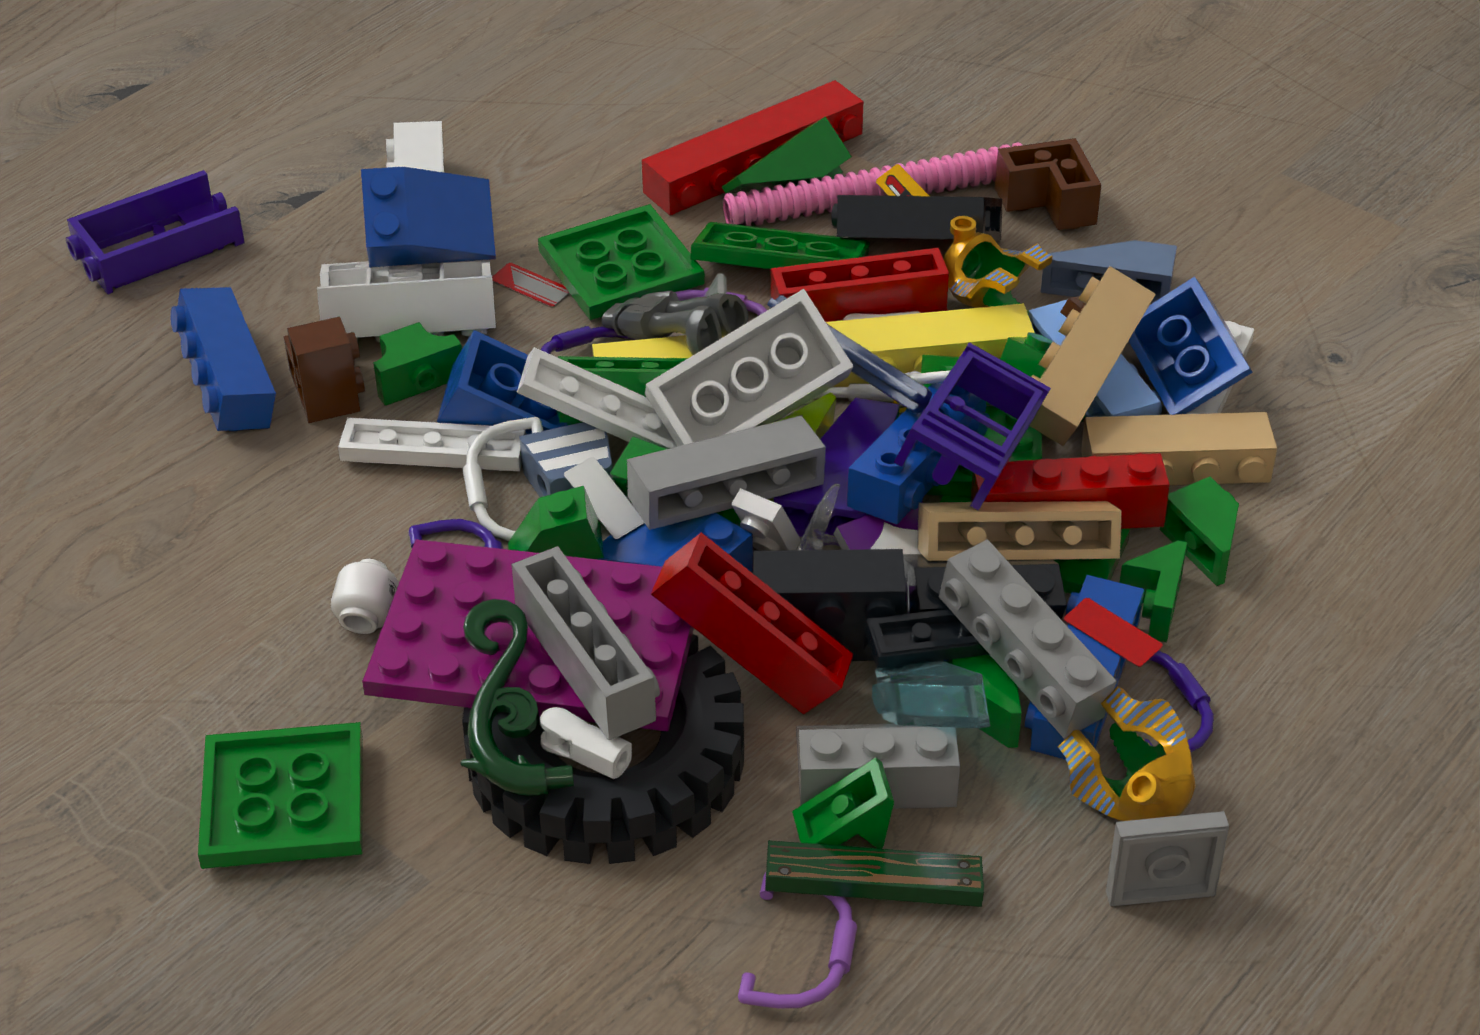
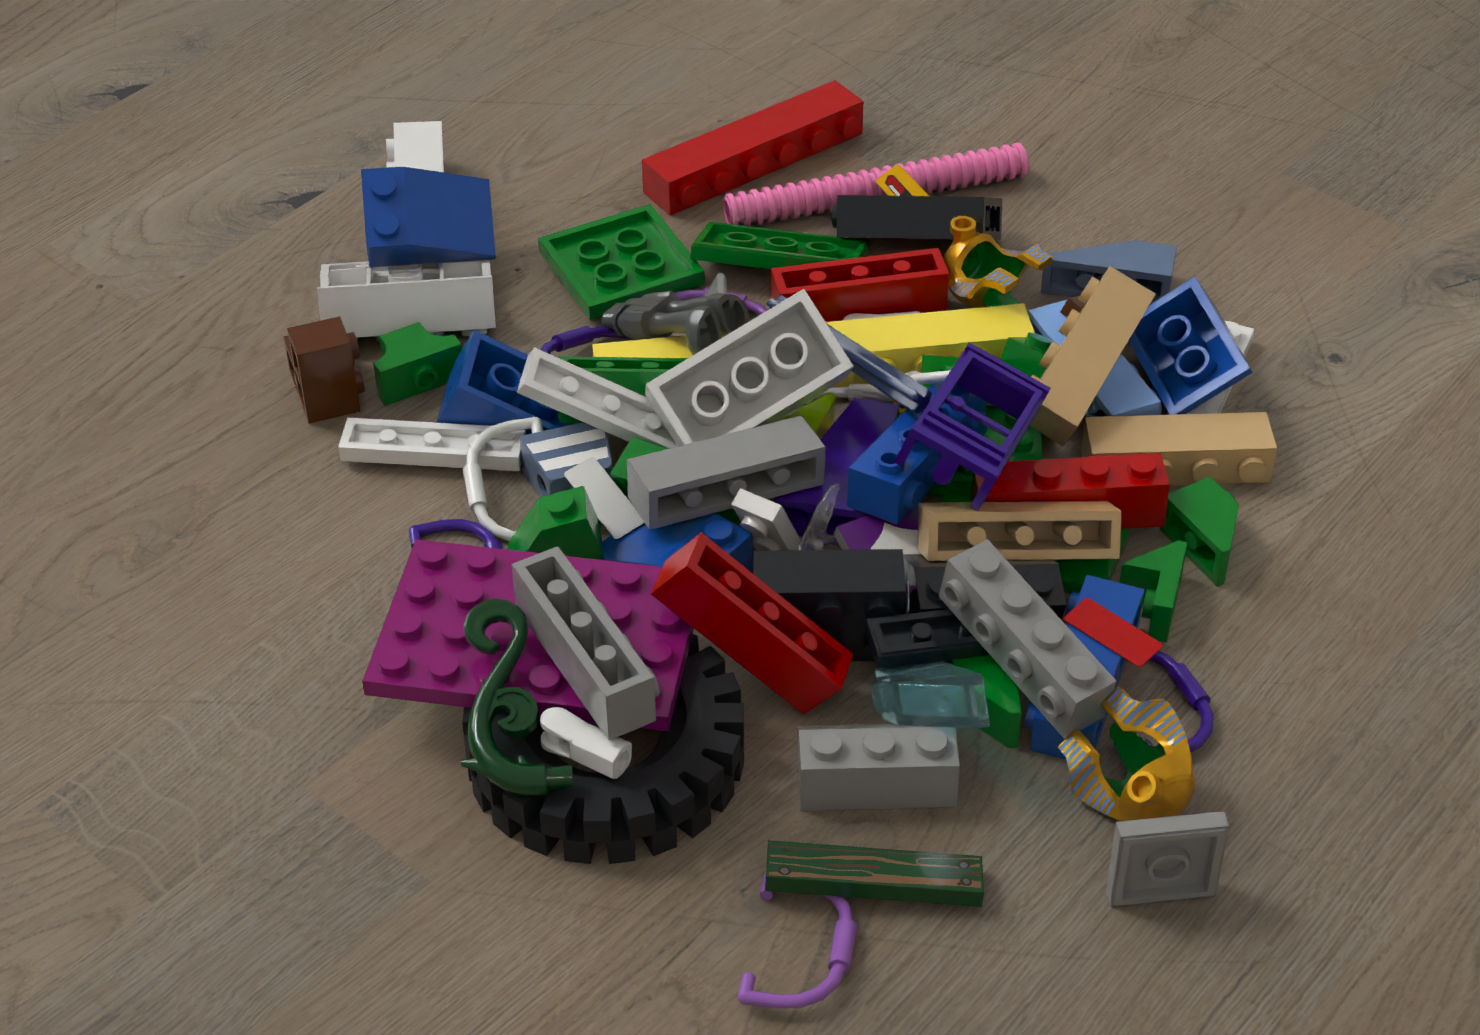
dark purple door [66,170,245,294] -> none
blue brick [171,287,276,431] -> none
green plate [198,722,363,869] -> none
white head [331,559,399,634] -> none
sticker [492,263,569,307] -> none
green slope [722,116,852,194] -> none
green slope [792,757,894,849] -> none
reddish brown brick [995,138,1101,230] -> none

